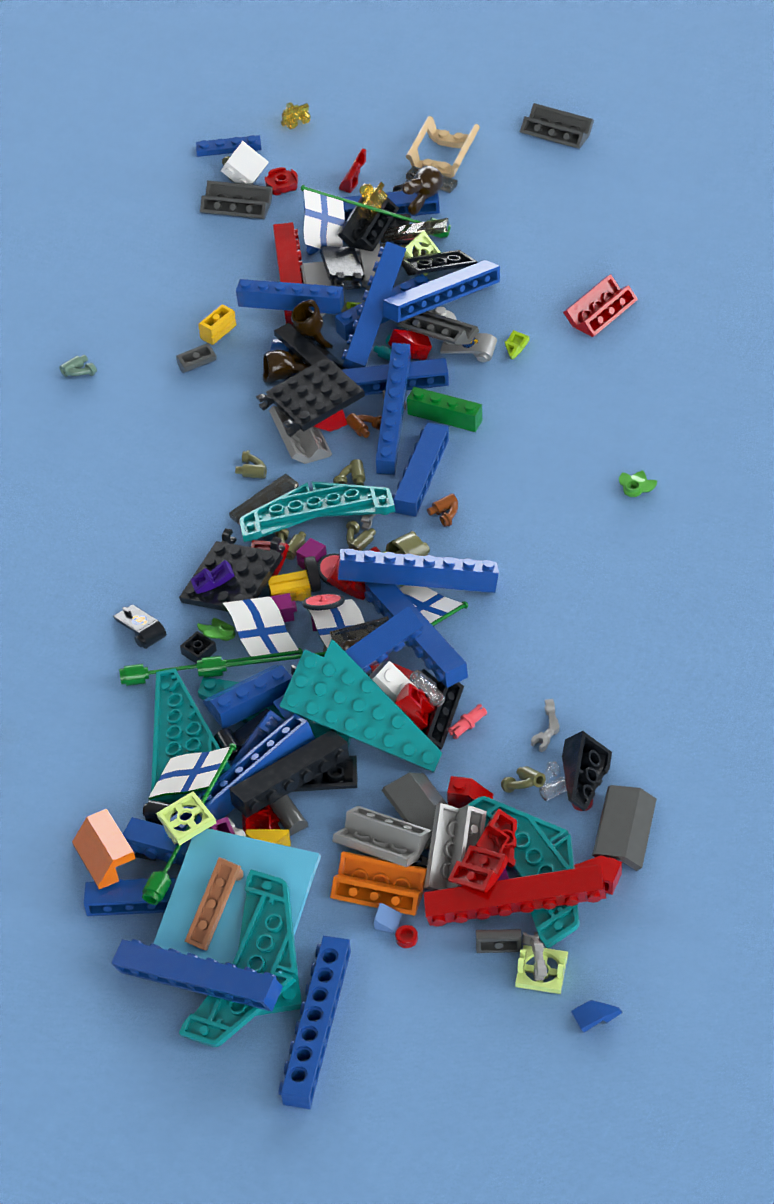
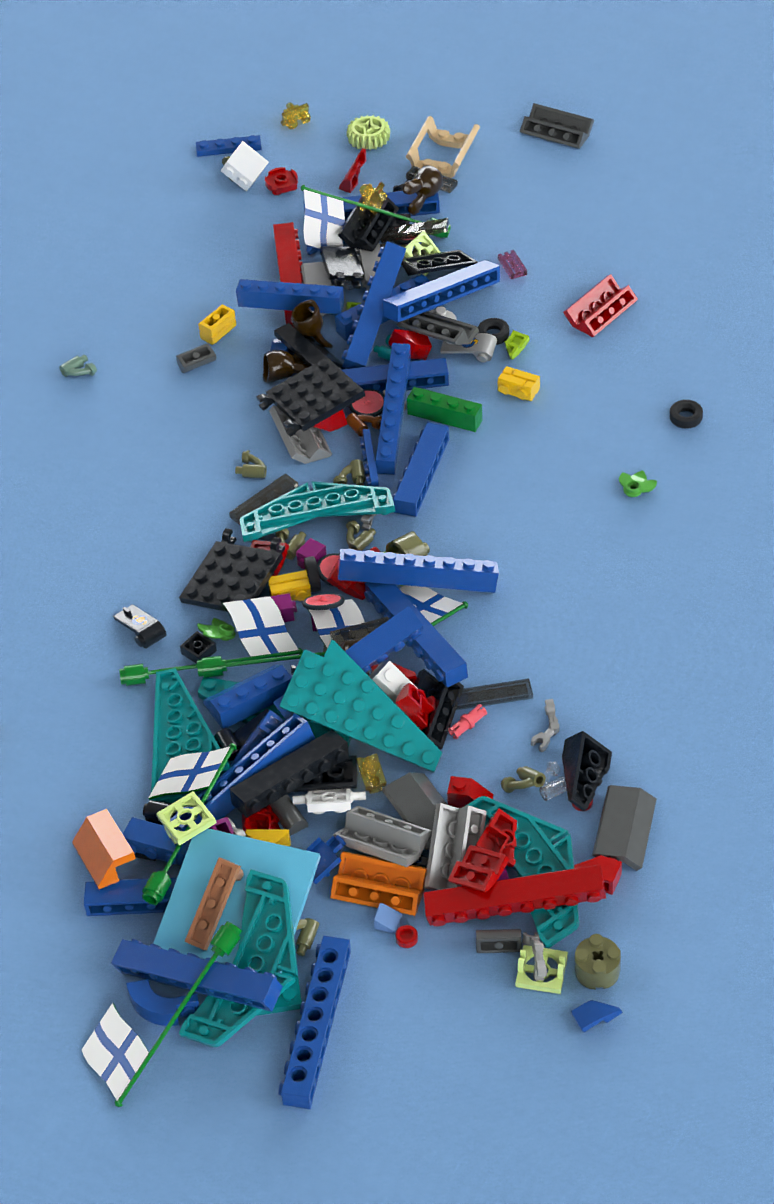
dark purple slope [190,560,235,594] -> none
dark grey slope [200,180,273,219] -> none
clear plant [409,670,445,707] -> none
dark orange plant [427,493,458,527] -> none
none -> flag [82,921,242,1107]
none -> blue arch [126,979,200,1026]
none -> white plate [292,788,366,814]
none -> olive plant [296,918,320,956]
none -> blue piece [306,835,347,884]
none -> yellowish green gear [347,115,390,150]
none -> coral wheel [349,389,385,417]
none -> clear yellow hips [356,753,387,794]
none -> blue plate [360,429,379,487]
none -> clear smoke tile [448,678,533,710]
none -> black tyre [478,318,509,345]
none -> yellow brick [497,366,540,401]
none -> clear pink tile [498,250,527,279]
none -> olive brick [575,934,621,990]
none -> black tyre [670,400,703,428]

